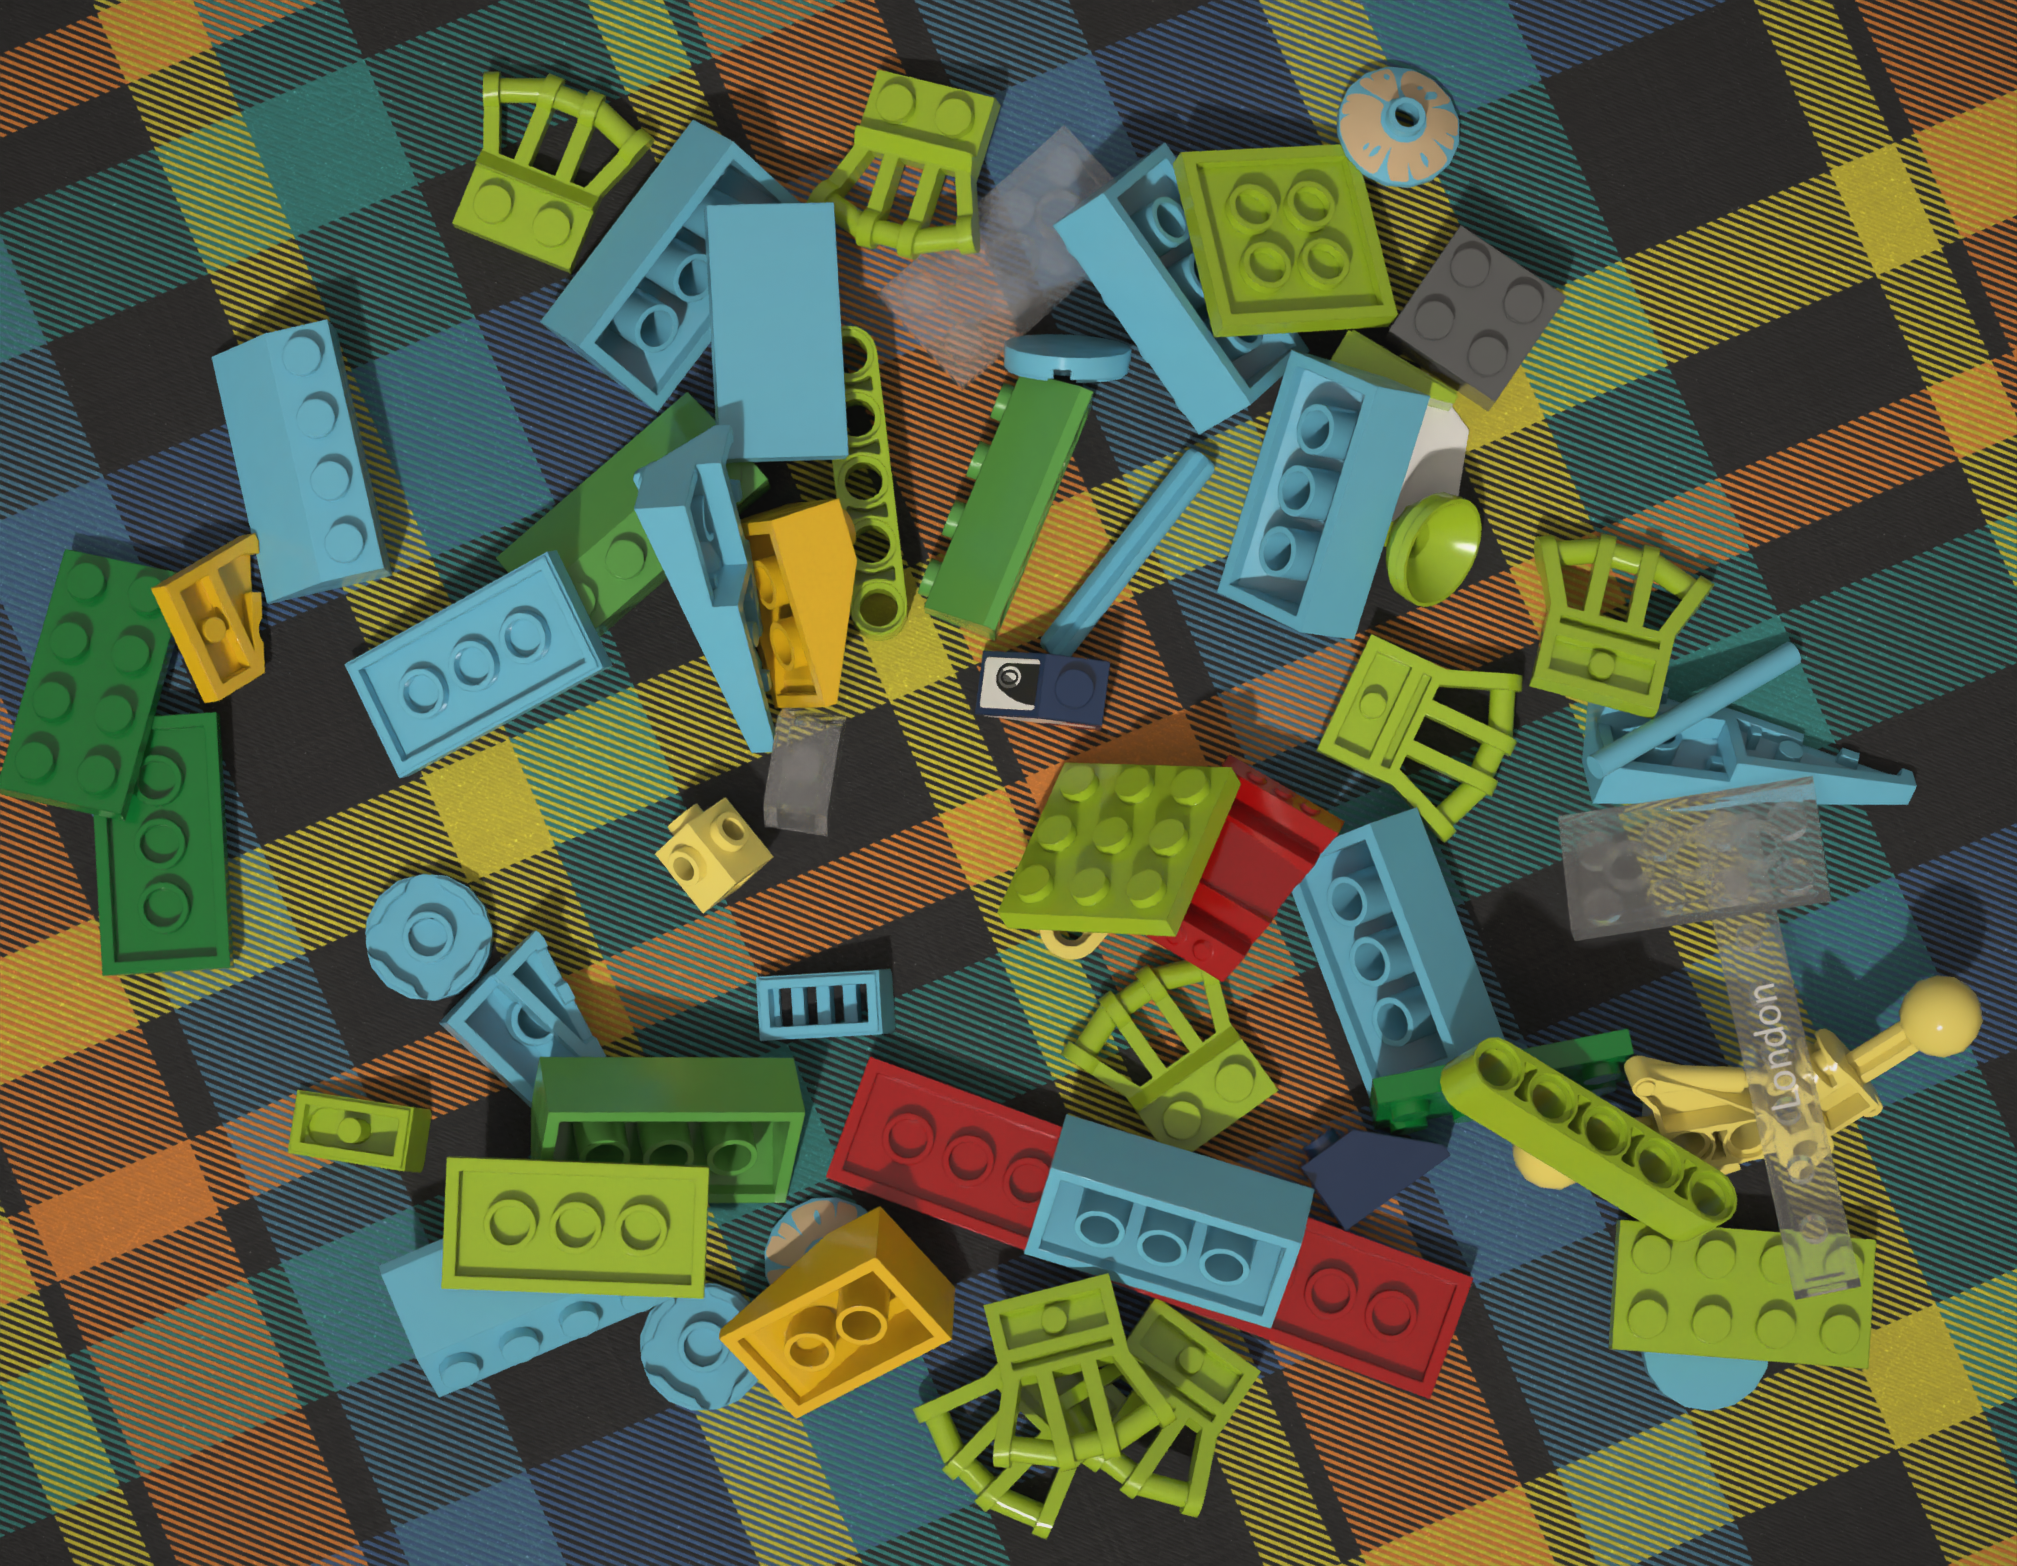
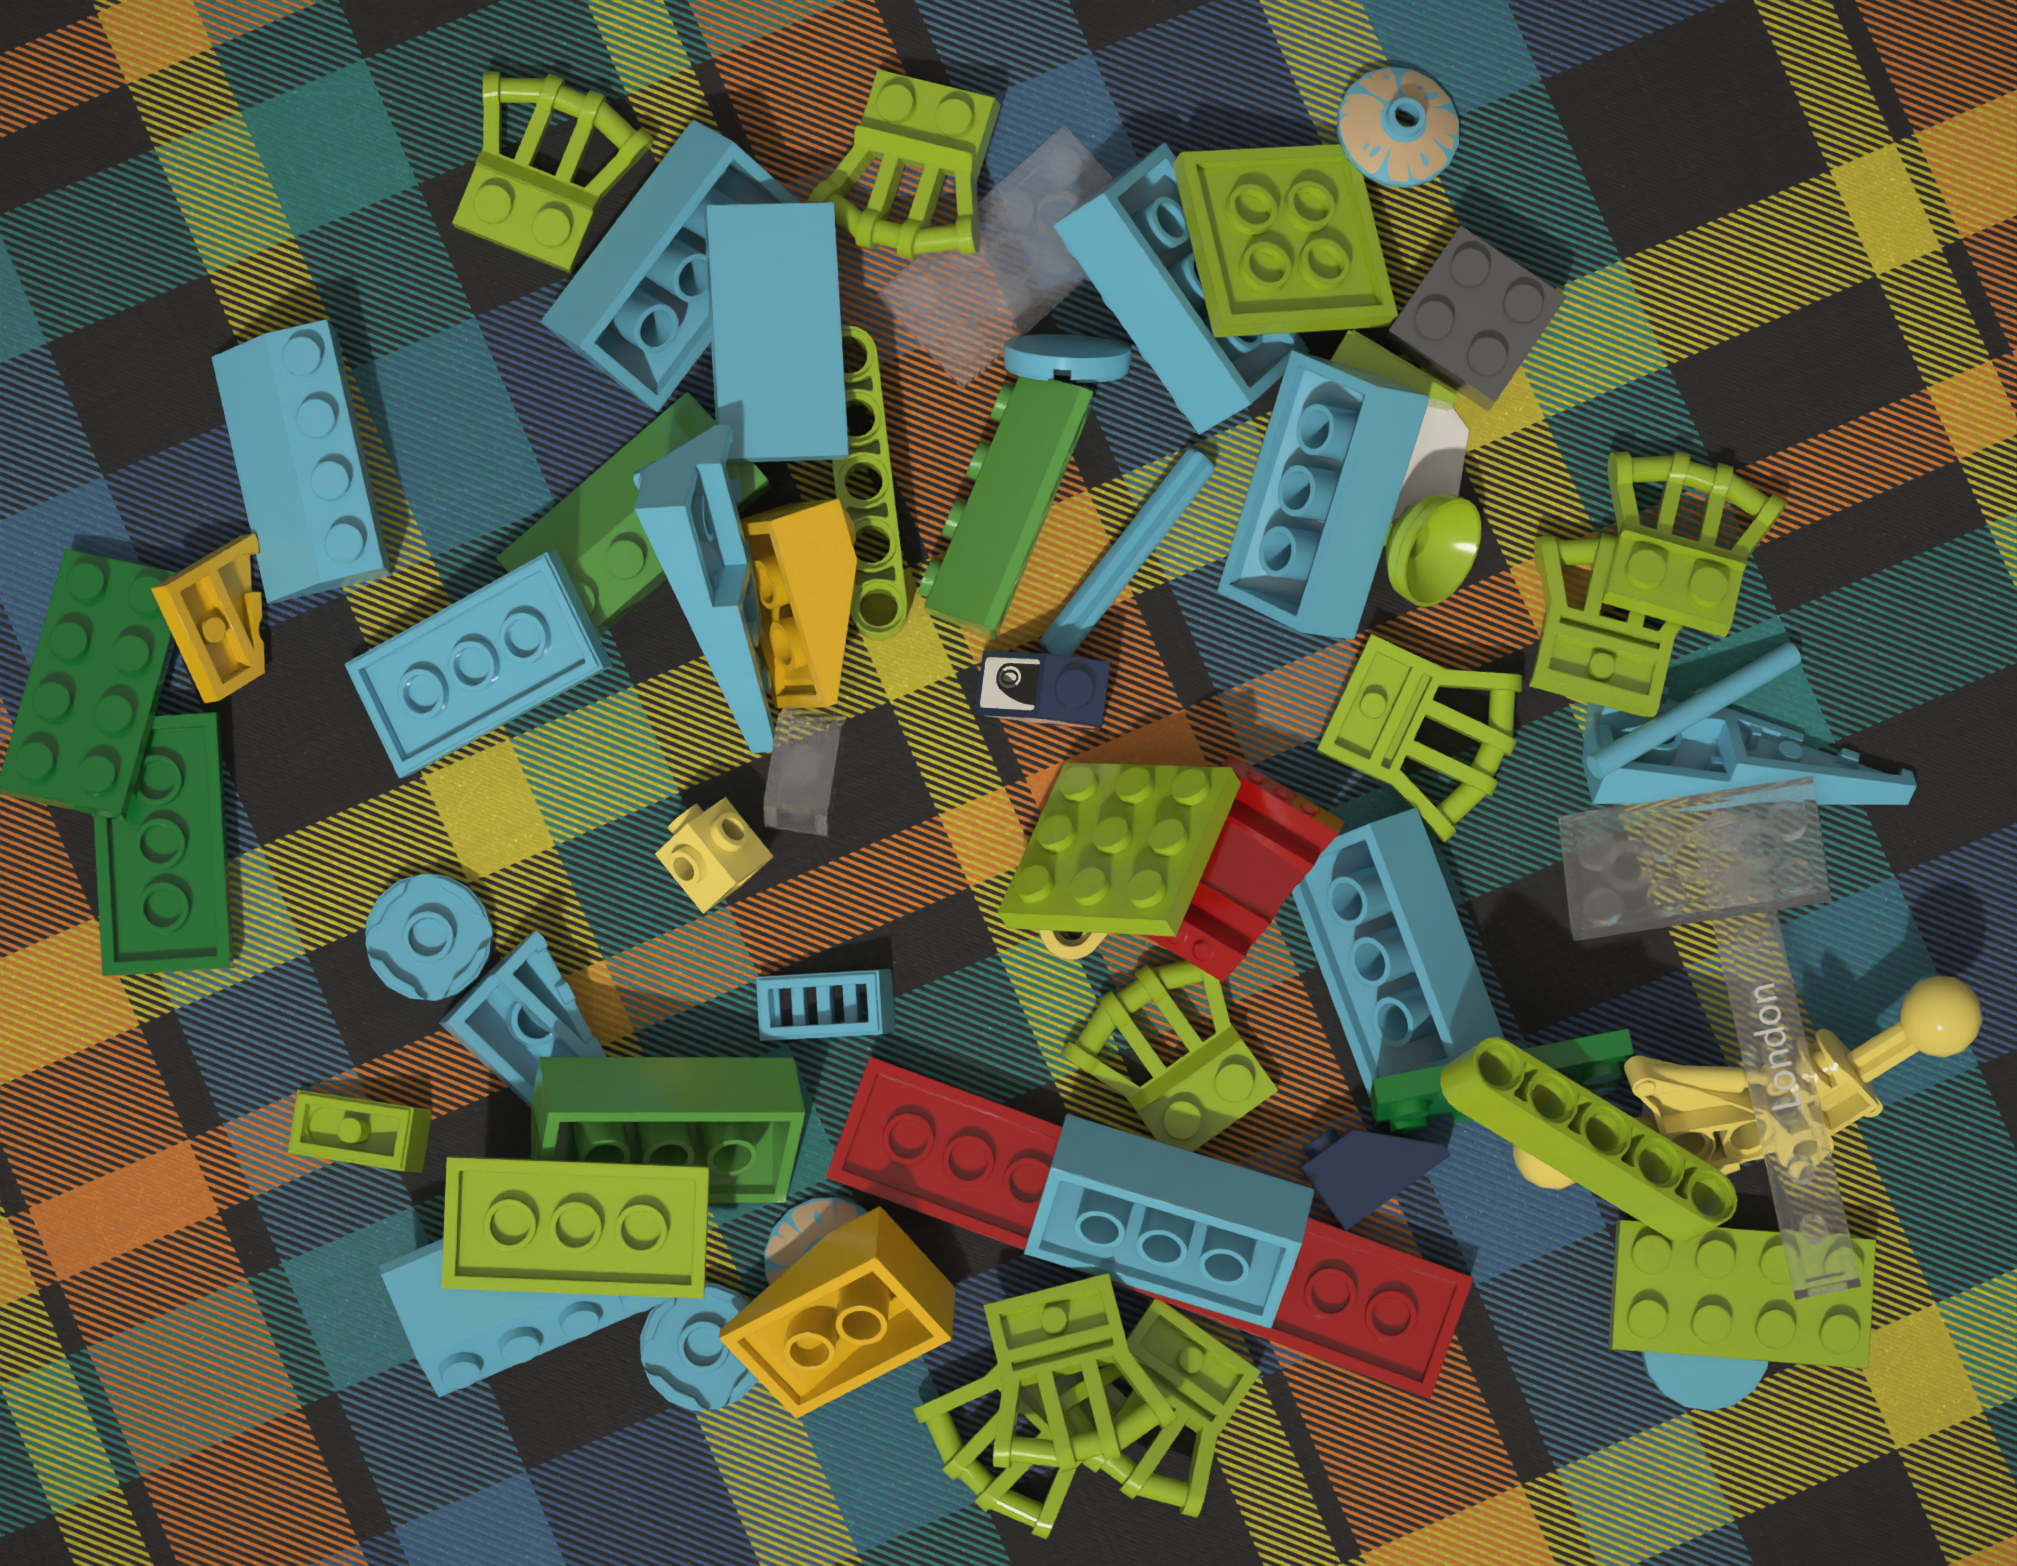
none -> lime plate [1602,450,1788,638]

